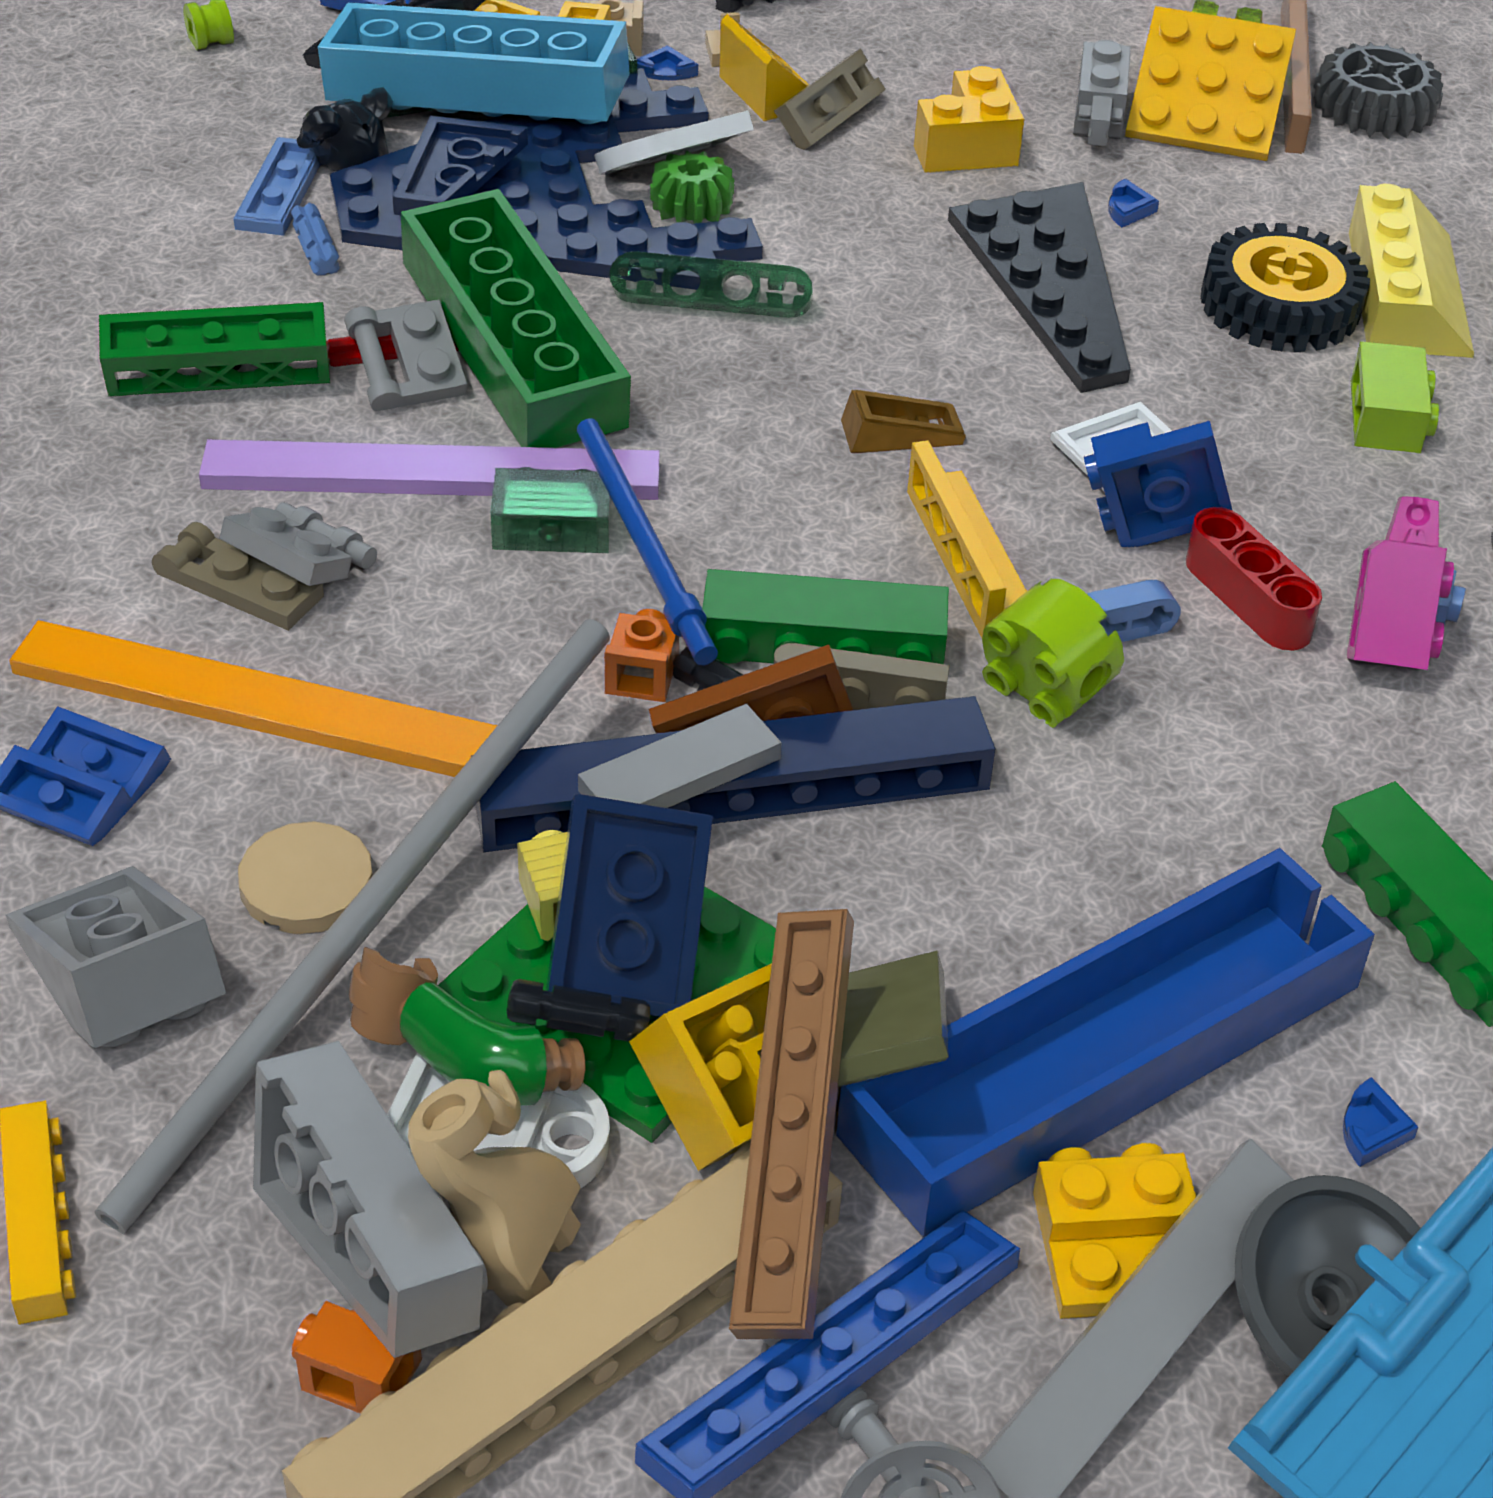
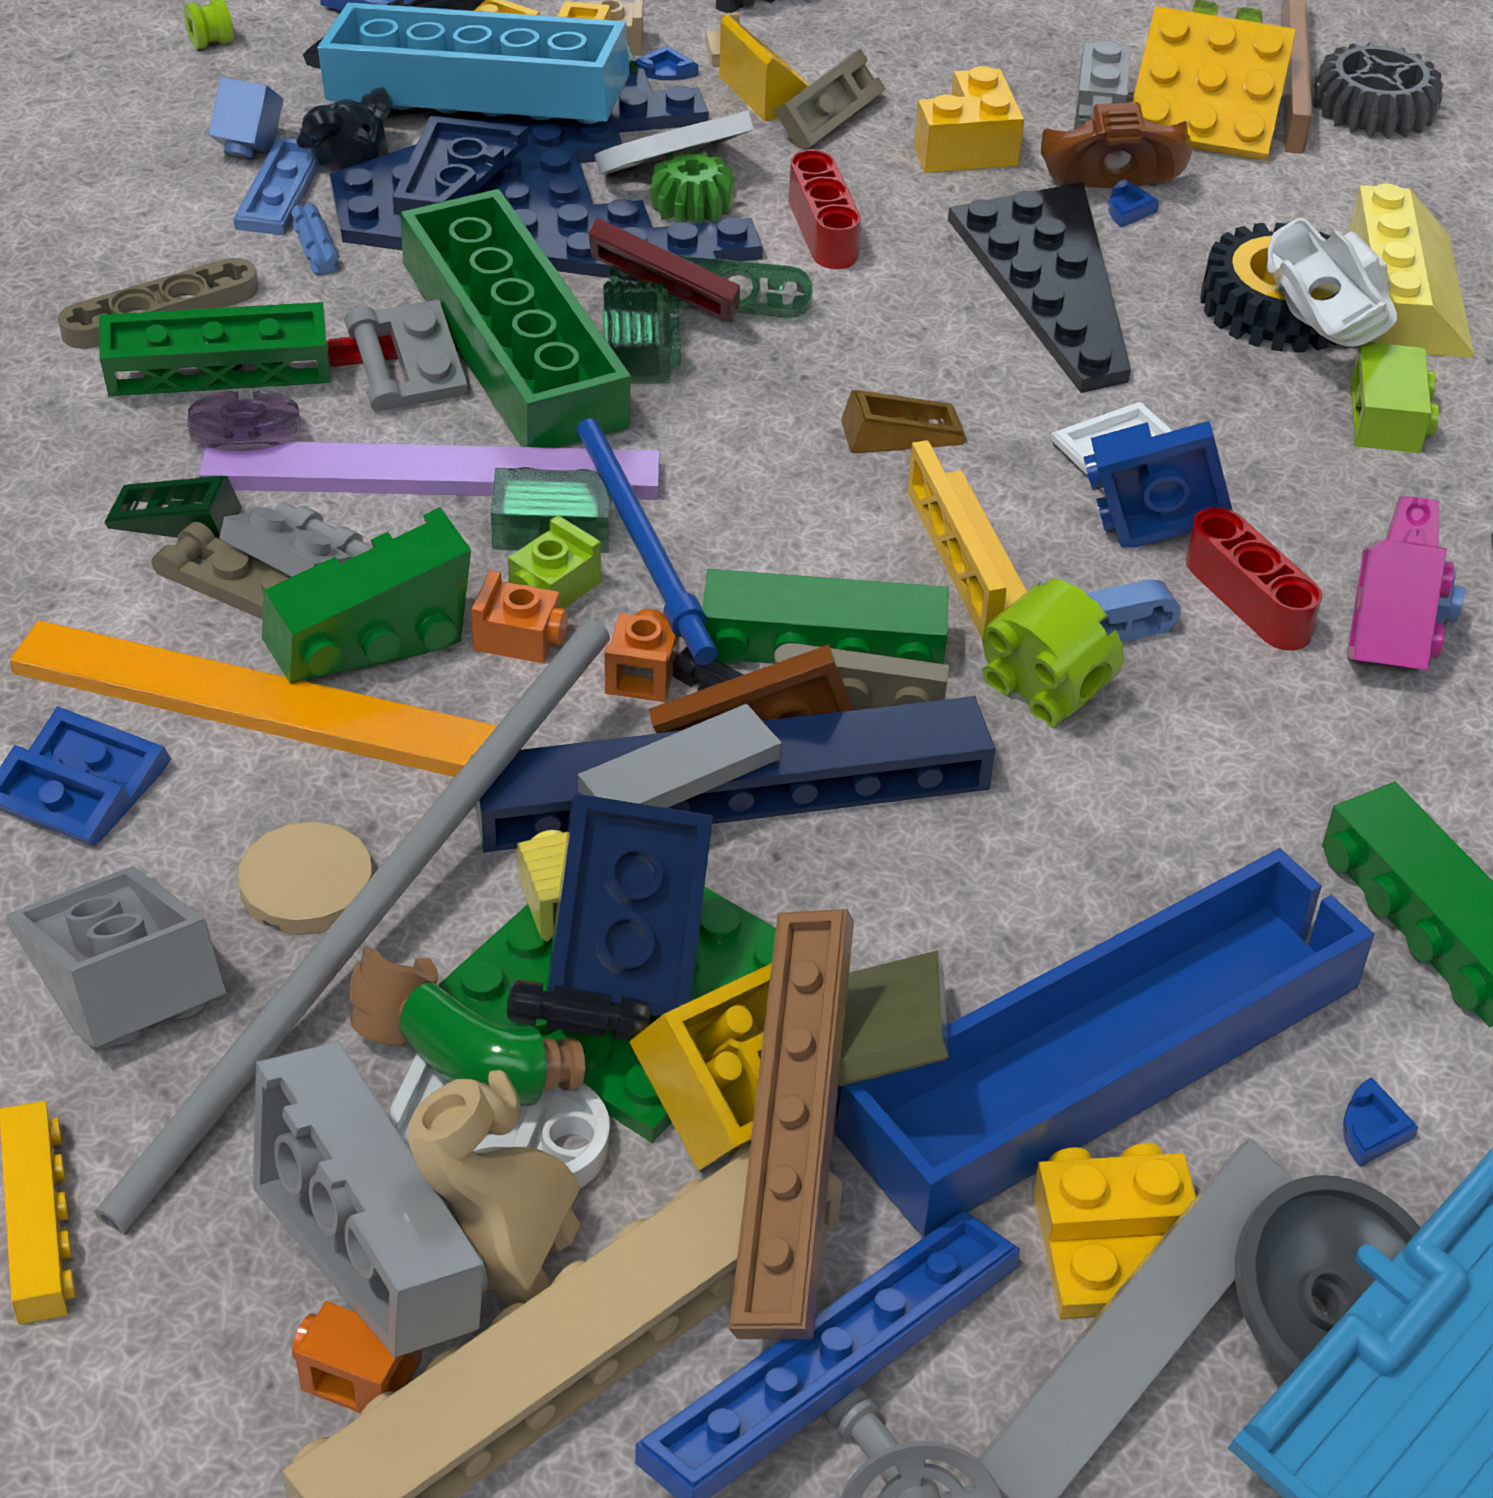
none -> dark tan beam [58,258,258,349]
none -> dark green slope [104,475,242,540]
none -> clear purple tile [187,390,301,451]
none -> medium blue brick [208,77,284,159]
none -> green wedge [262,507,471,683]
none -> orange brick [471,570,568,664]
none -> lime brick [508,515,601,609]
none -> dark red tile [588,218,740,322]
none -> clear green brick [603,280,681,384]
none -> red beam [789,150,861,269]
none -> dark orange piece [1041,102,1192,188]
none -> white piece [1267,218,1397,347]

